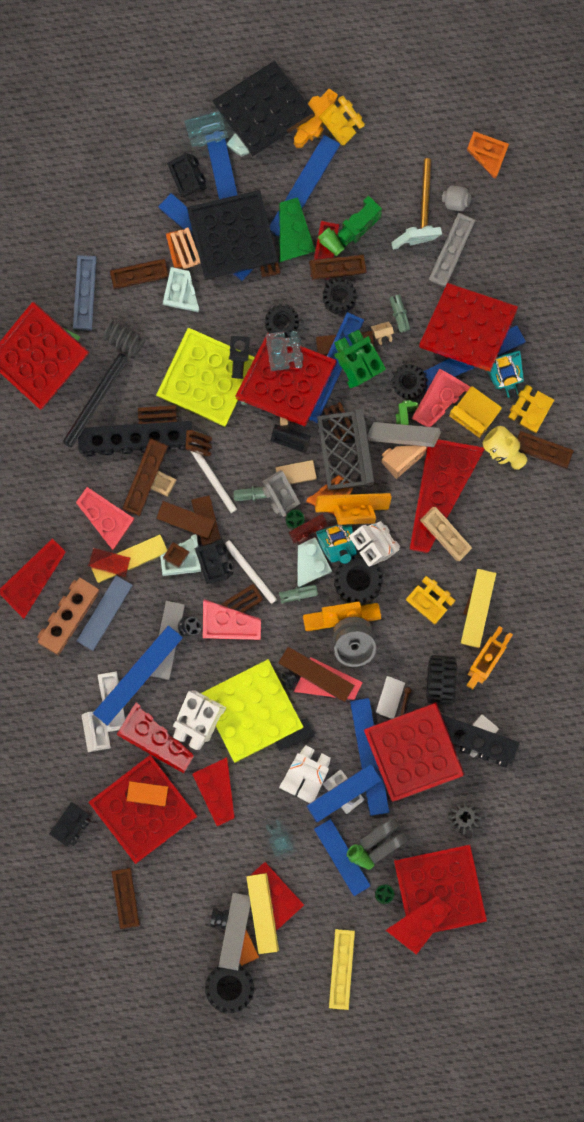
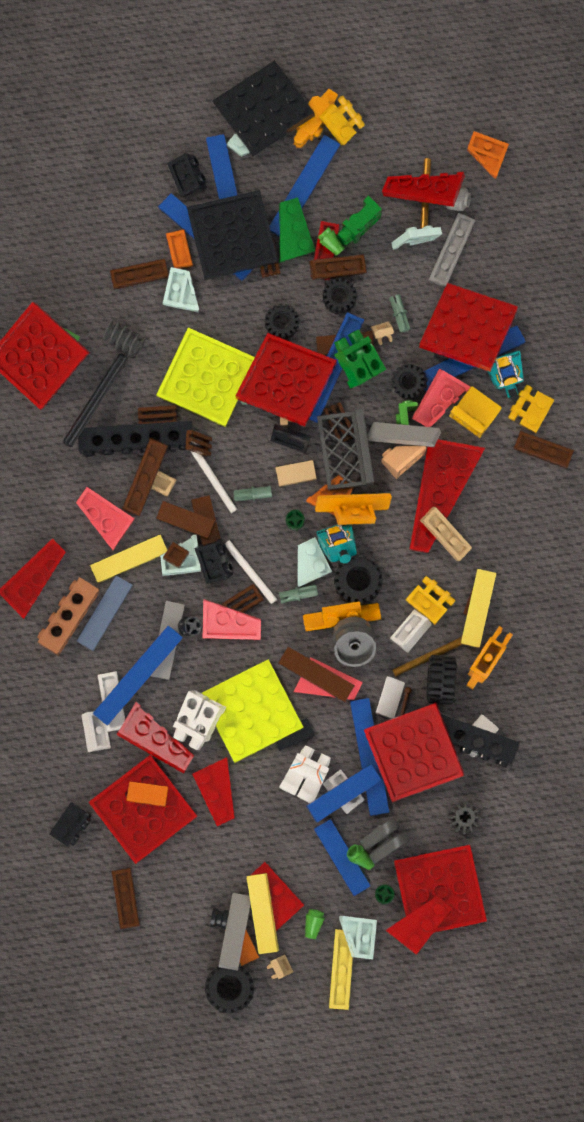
sand blue tile [73,255,97,331] -> none
clear red plate [88,548,131,577] -> none
light nougat tile [171,228,200,270] -> none
clear light blue plate [184,111,228,147] -> none
black bracket [229,336,250,379] -> none
light grey bracket [262,470,300,517] -> none
clear light blue plate [265,331,304,371] -> none
clear light blue plate [266,820,293,857] -> none
black plate [281,671,298,690] -> none
clear red plate [289,514,327,544] -> none
white hips [349,521,400,567] -> none
light yellow piece [483,426,527,470] -> none
none -> tan tile [267,955,293,979]
none -> bright green cone [305,909,325,939]
none -> light aqua wing [339,916,377,959]
none -> red wing [382,172,465,207]
none -> white slope [390,609,432,653]
none -> pearl gold bar [392,637,463,677]

